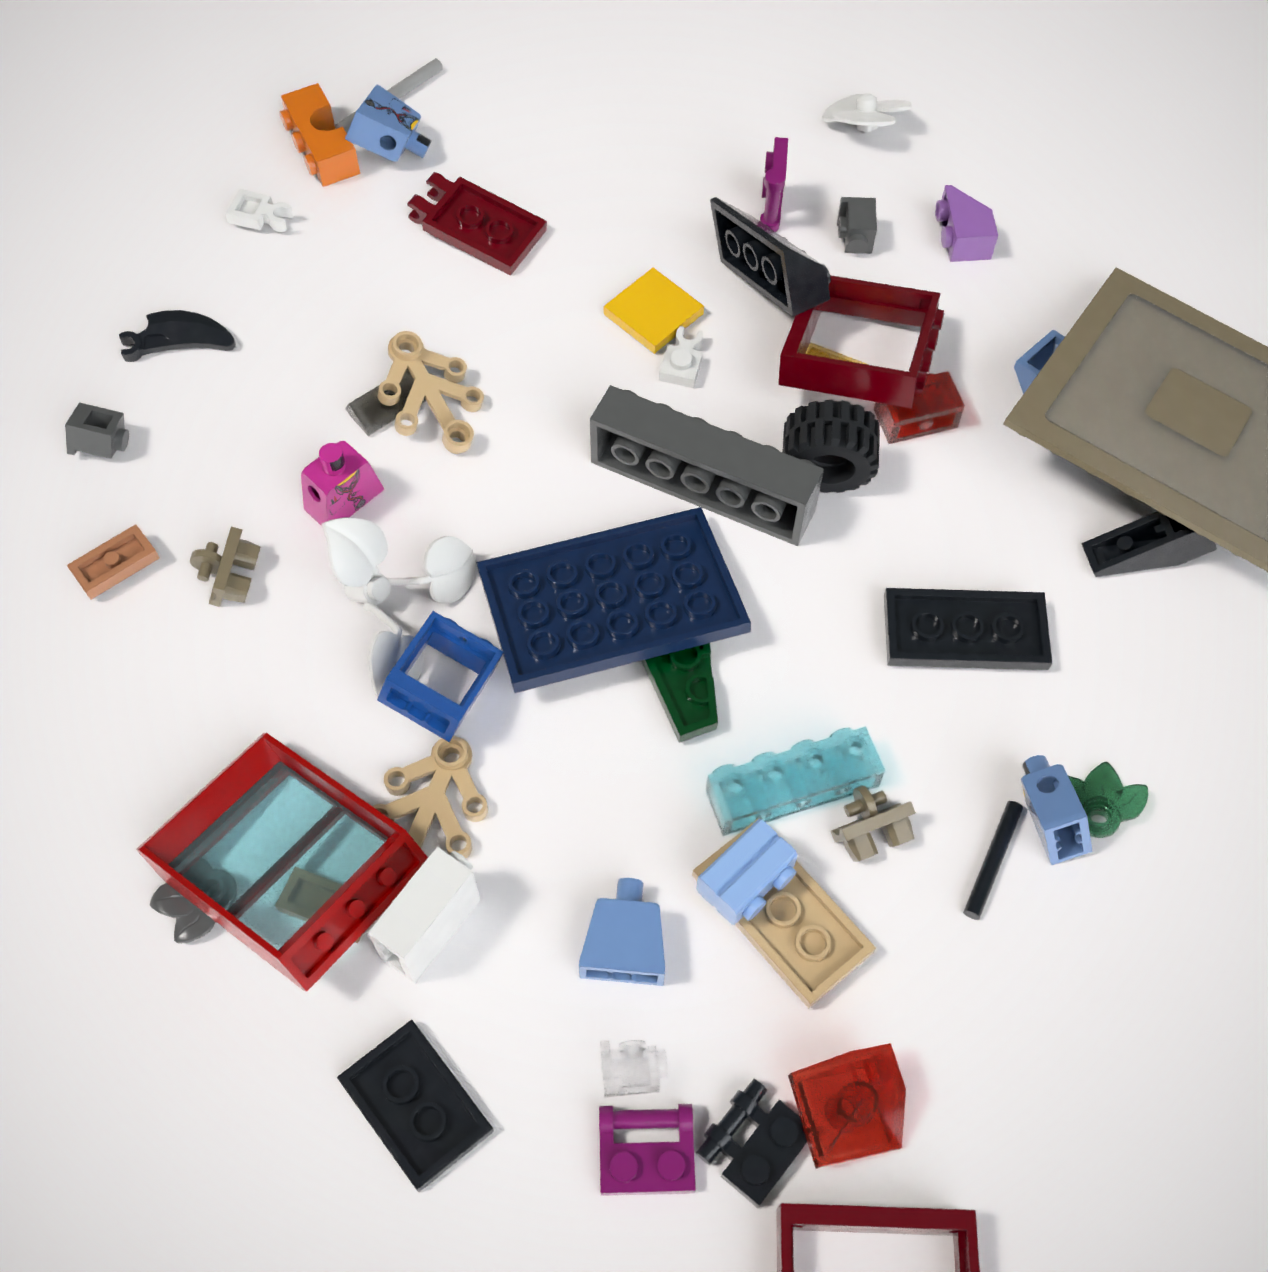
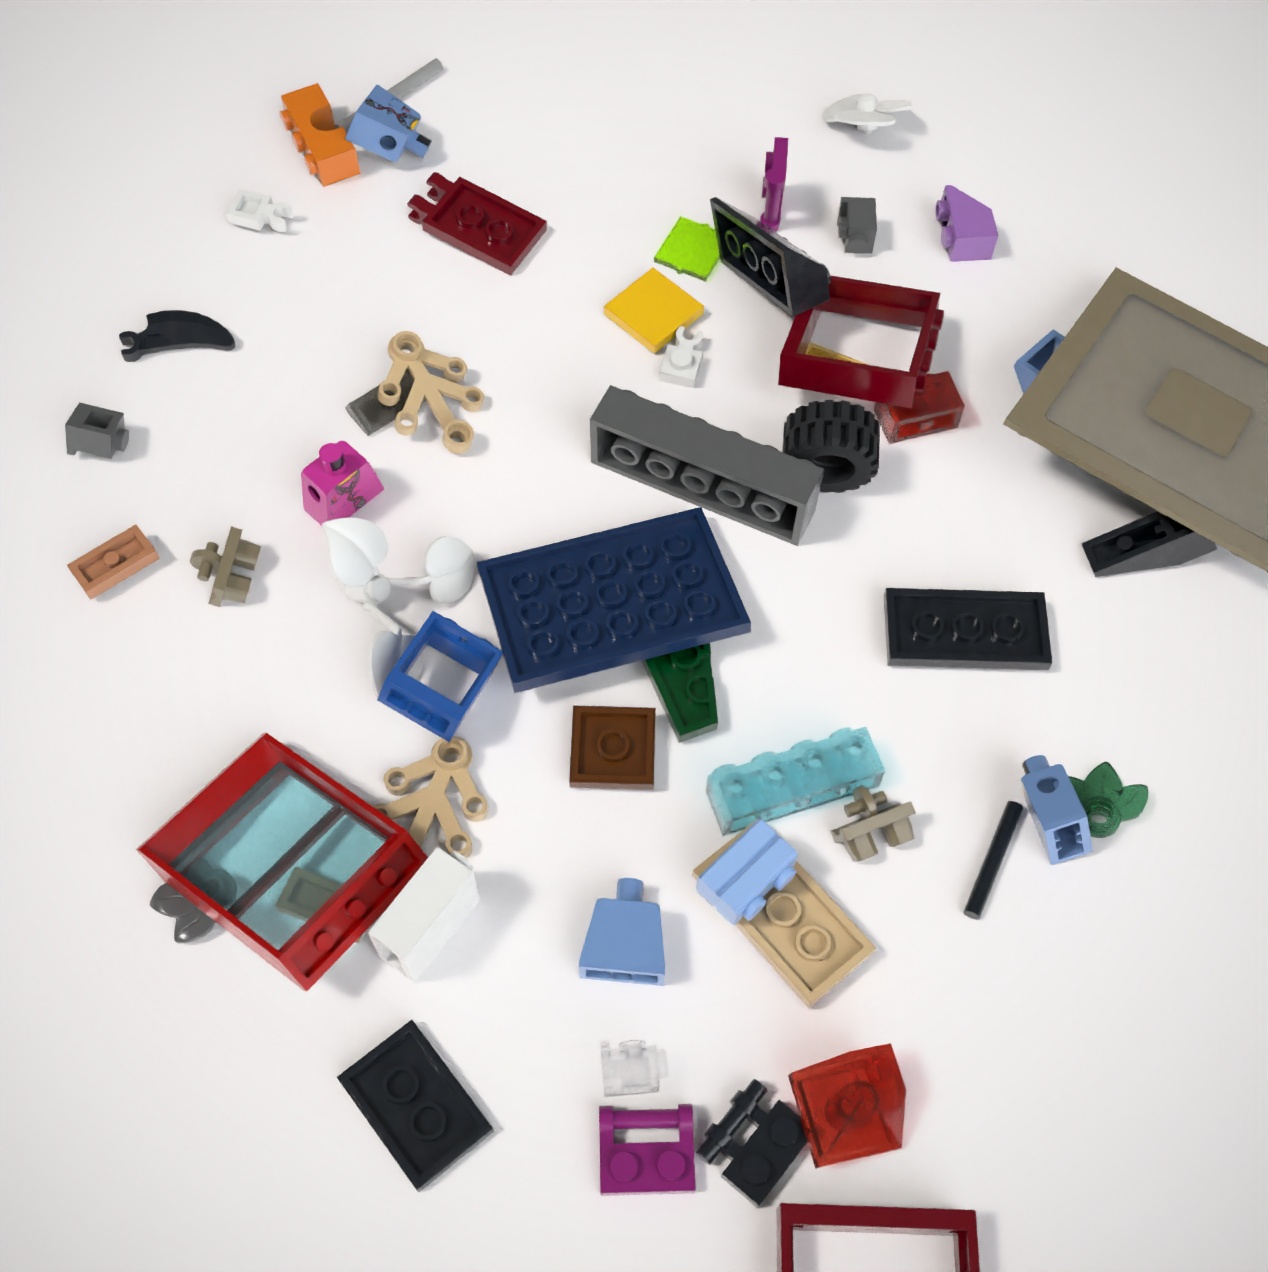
none -> reddish brown plate [569,705,656,790]
none -> clear neon green piece [654,216,720,282]

